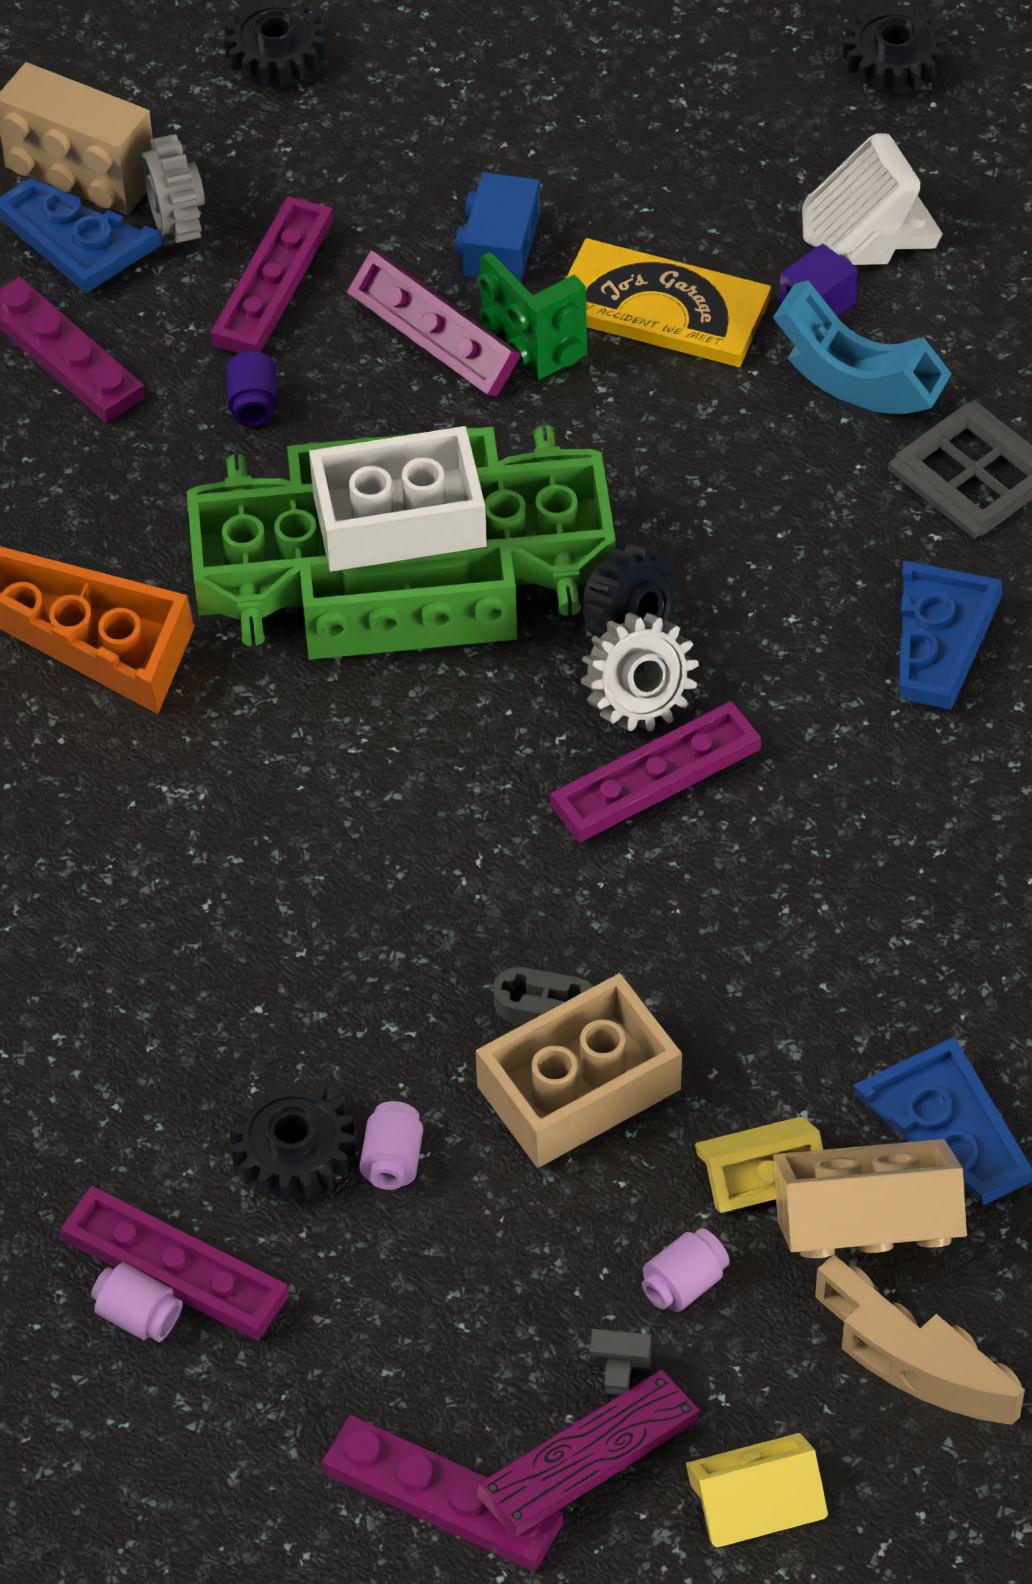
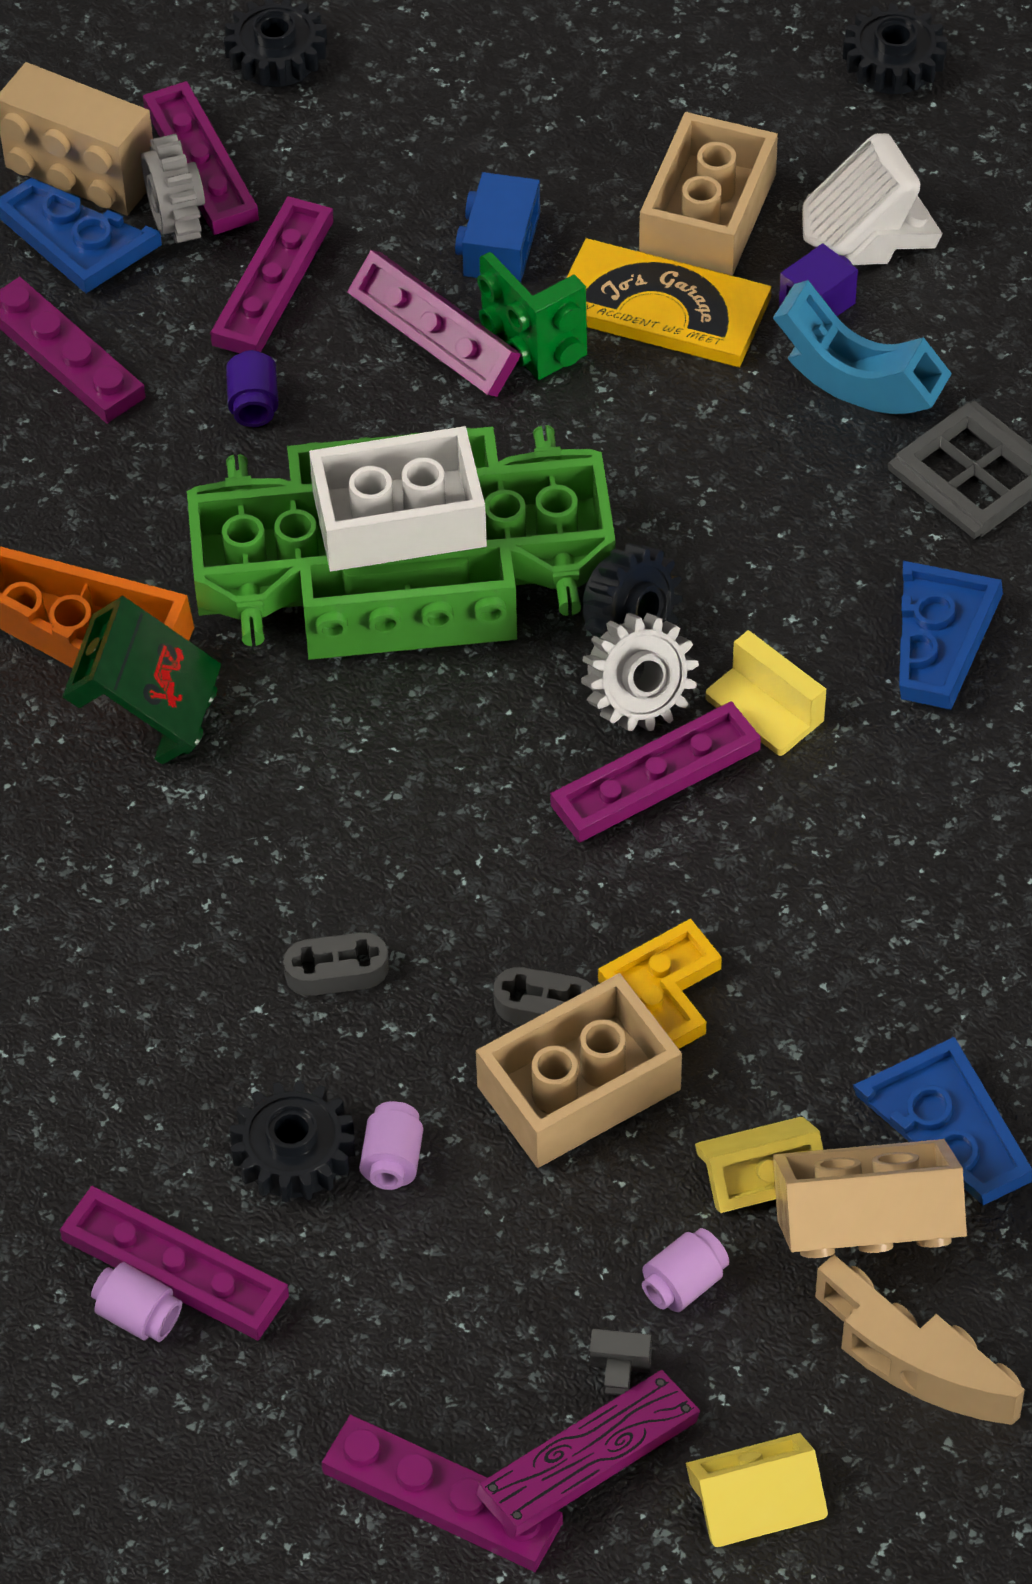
none -> dark green panel [62,596,221,765]
none -> magenta plate [143,81,259,235]
none -> dark grey beam [283,932,389,996]
none -> yellow plate [598,918,722,1049]
none -> tan brick [639,112,778,276]
none -> light yellow panel [706,630,826,756]

